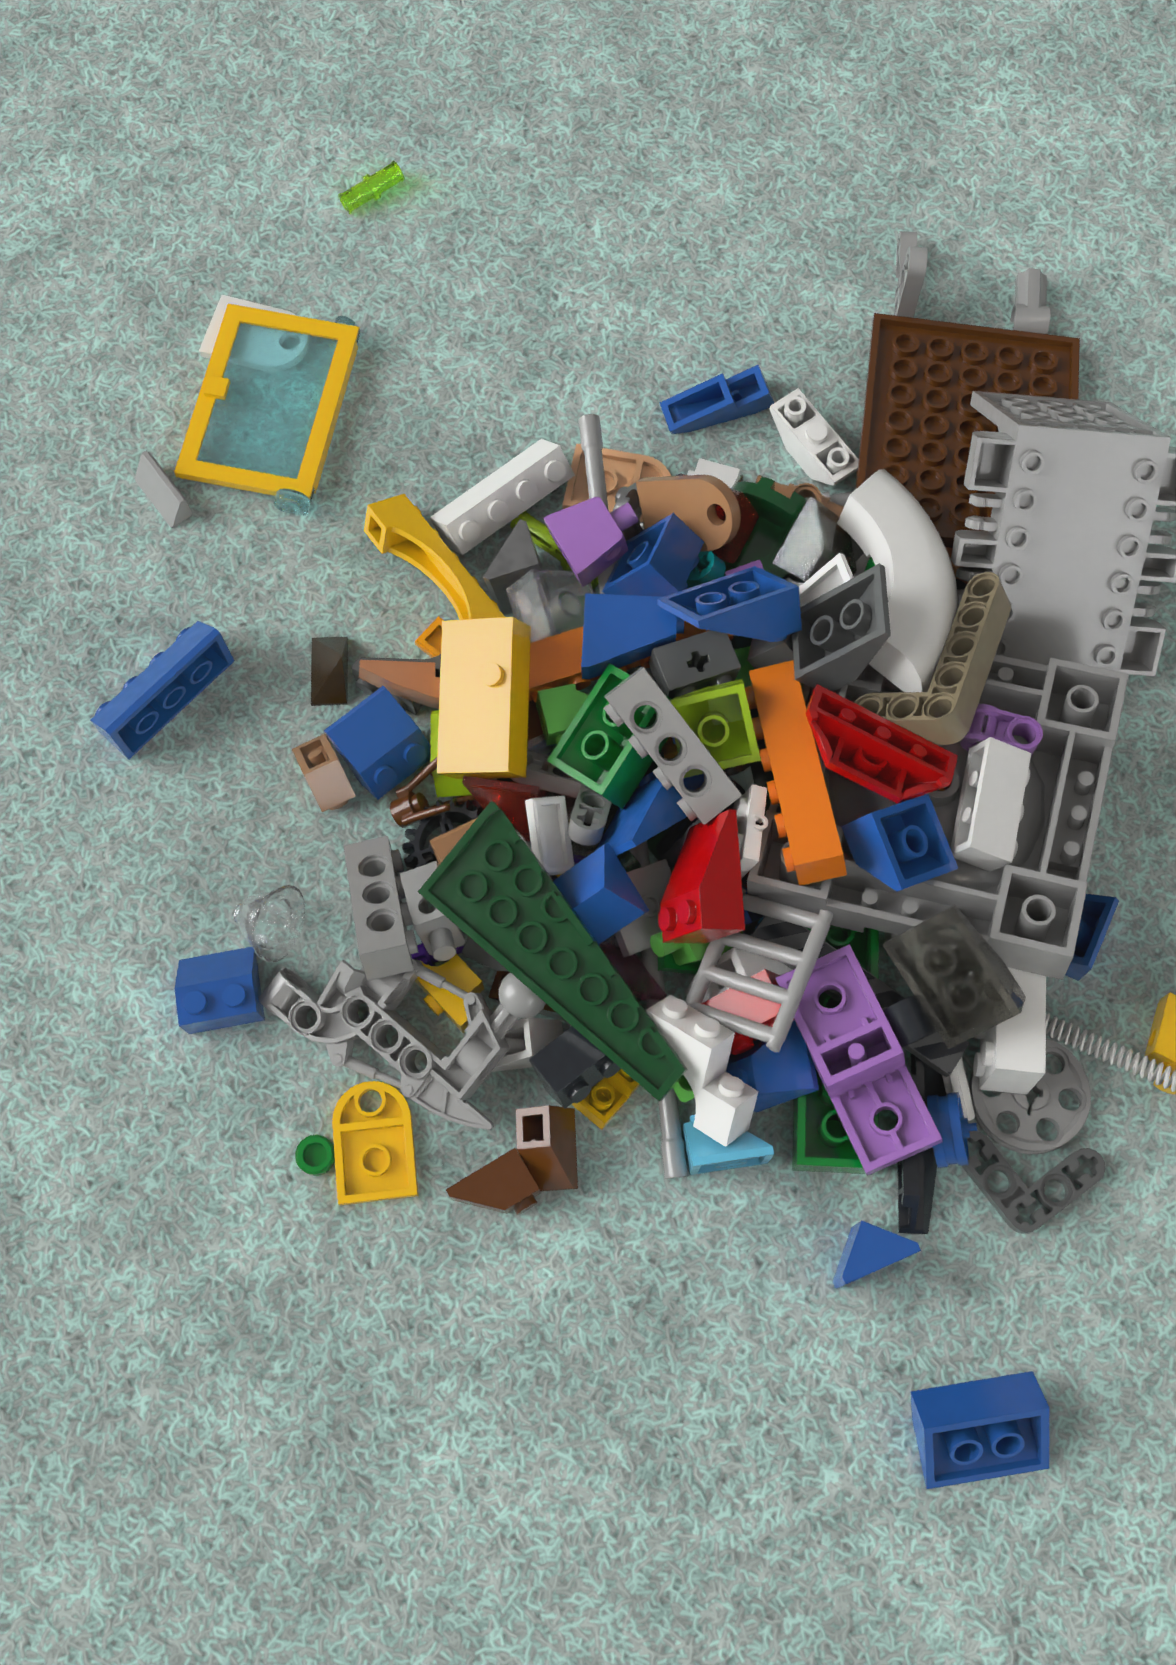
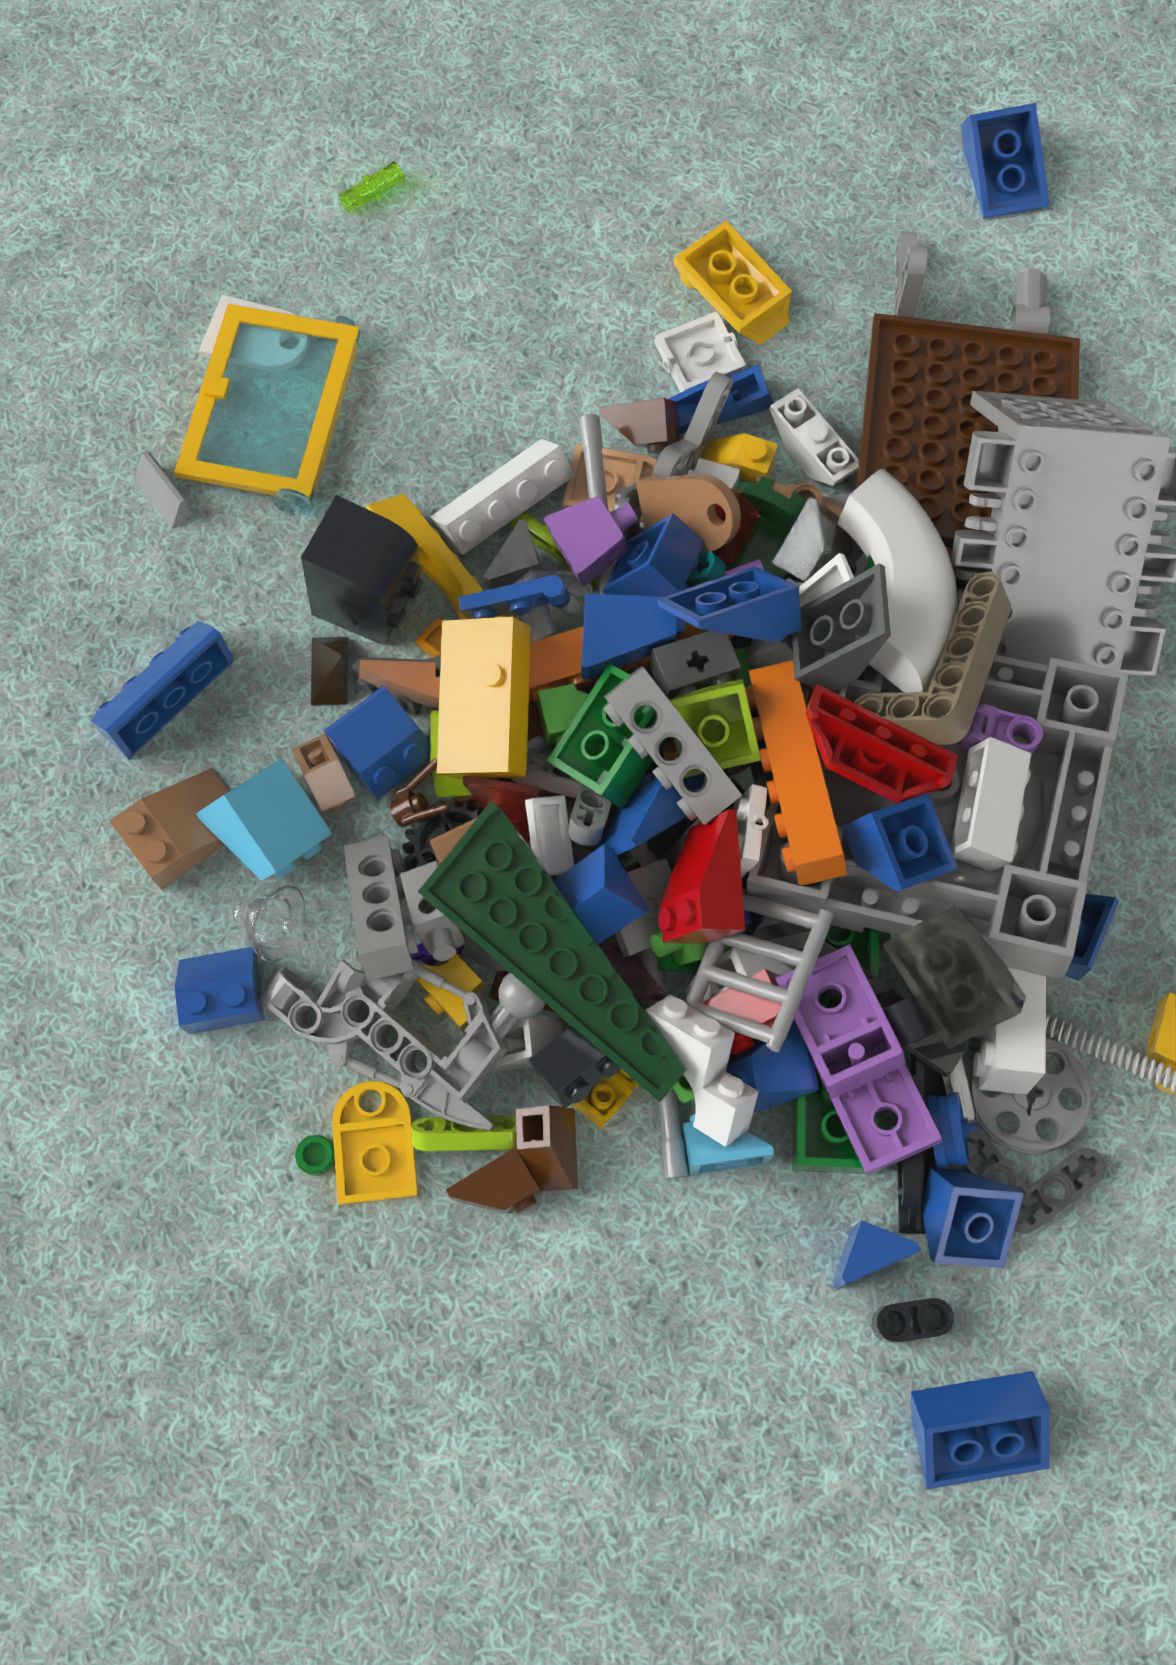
none -> medium nougat slope [110,768,229,890]
none -> medium azure slope [196,758,333,881]
none -> black brick [301,495,423,644]
none -> lime beam [411,1115,517,1151]
none -> blue plate [458,575,571,619]
none -> slope [599,398,680,453]
none -> light grey beam [653,371,733,477]
none -> white plate [655,311,746,392]
none -> yellow slope [674,220,792,346]
none -> yellow slope [702,433,778,483]
none -> black beam [871,1298,954,1343]
none -> blue slope [921,1167,1024,1268]
none -> blue slope [961,103,1050,219]

